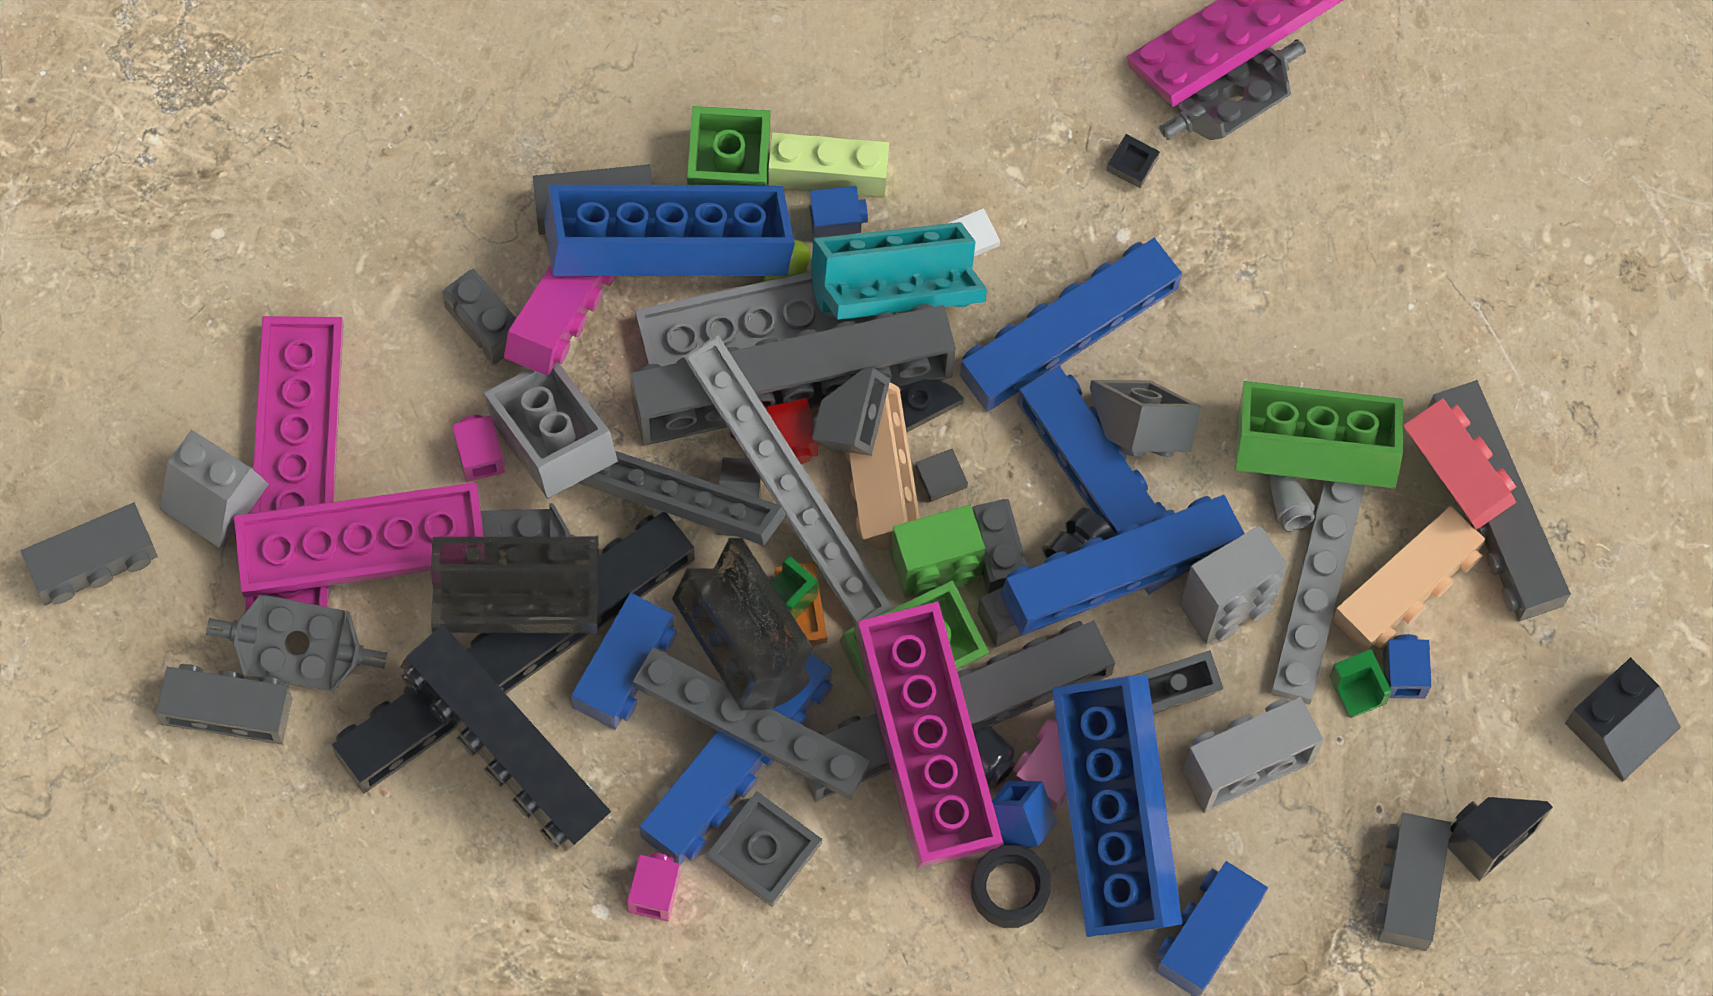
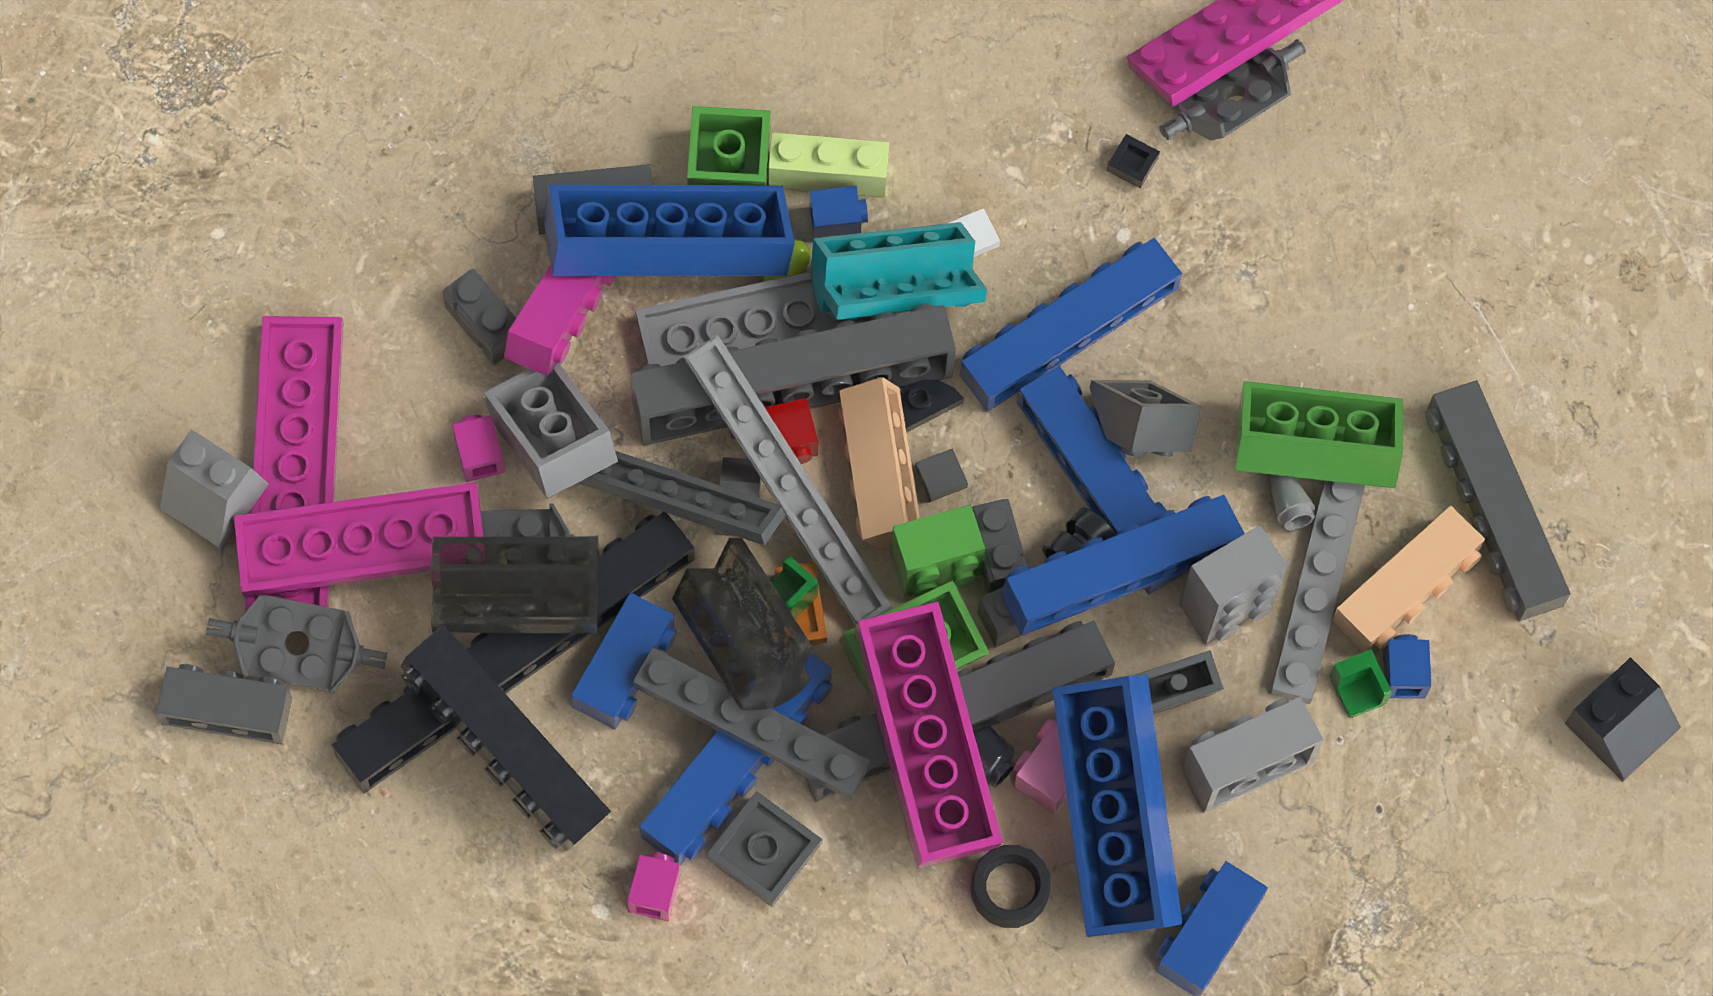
dark grey brick [20,502,158,605] -> none
dark grey slope [812,367,890,456] -> none
blue brick [992,781,1058,848] -> none
dark grey brick [1373,813,1452,951] -> none
coral brick [1403,398,1517,530] -> none
black slope [1448,797,1553,882] -> none

